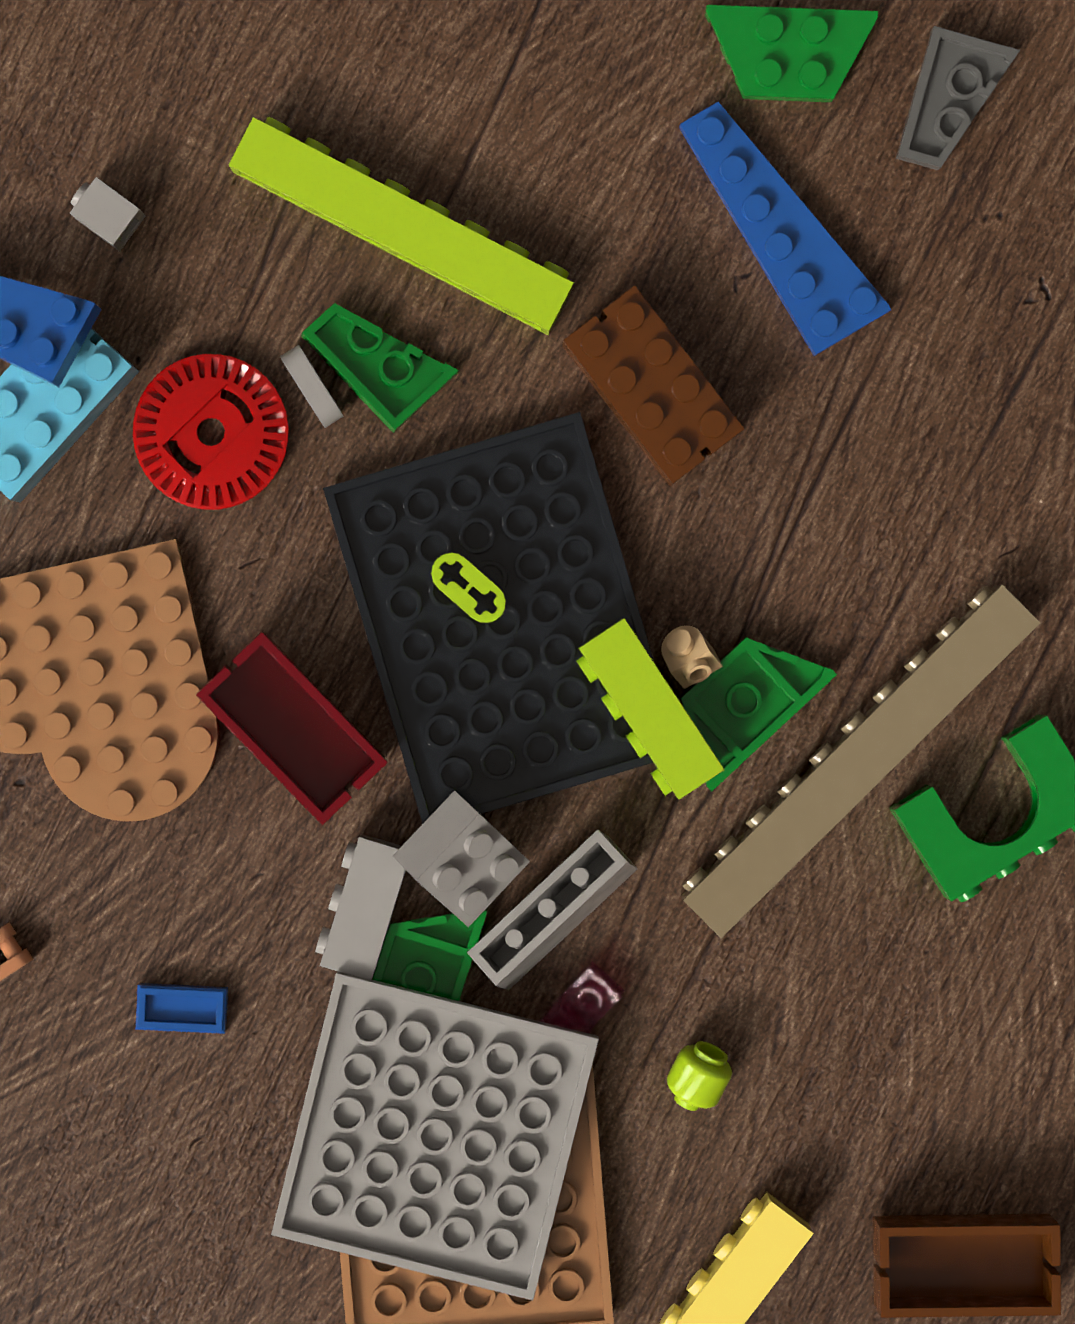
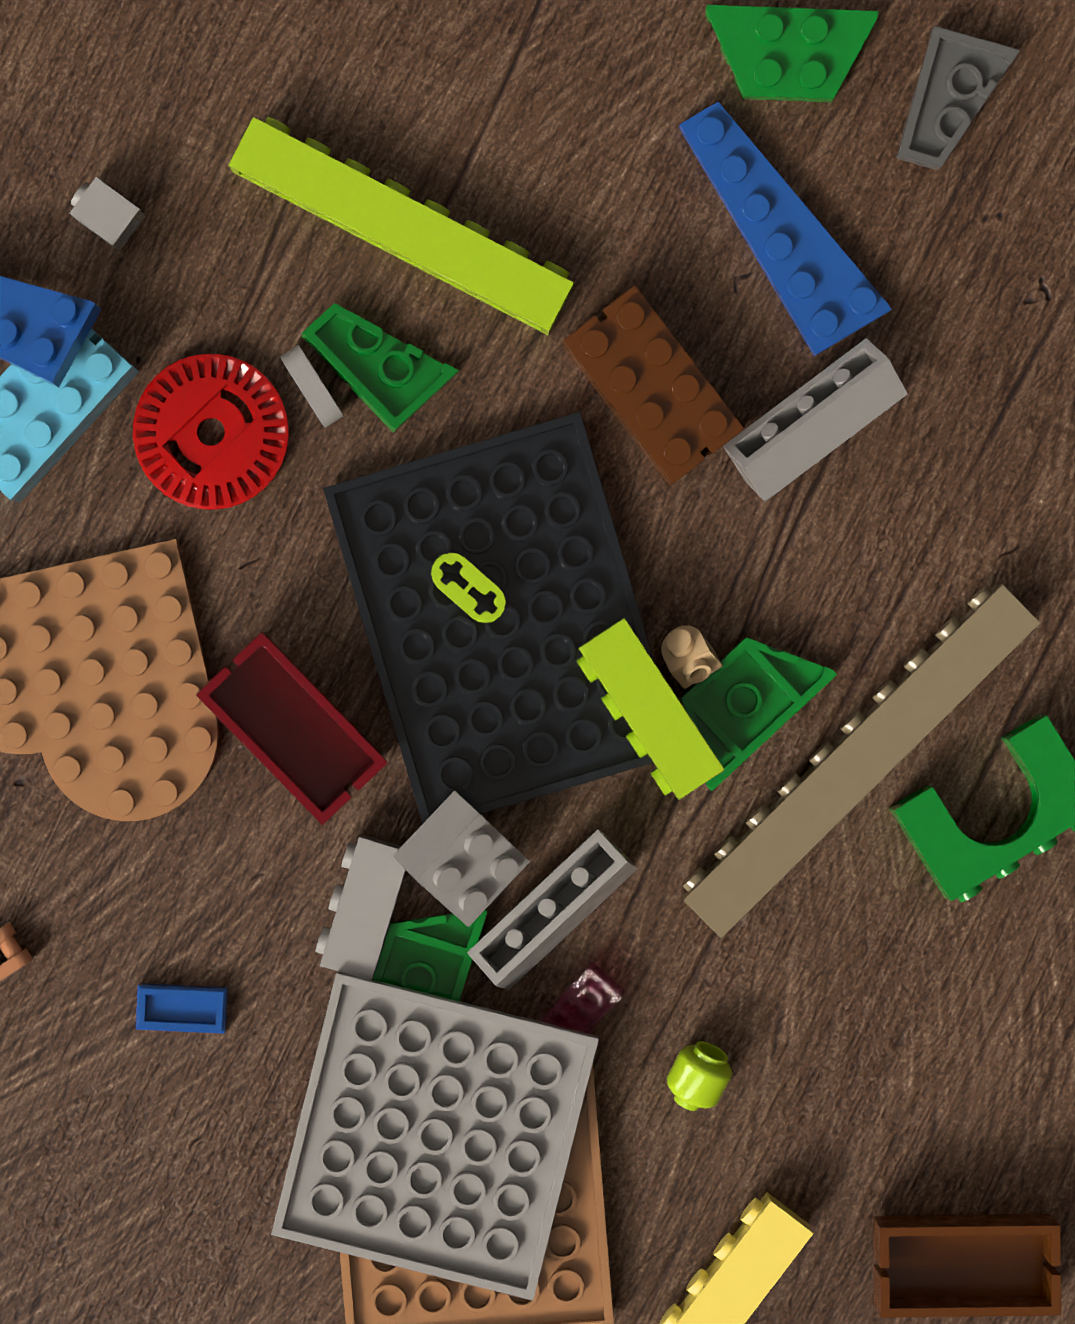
none -> light grey brick [723,338,907,502]

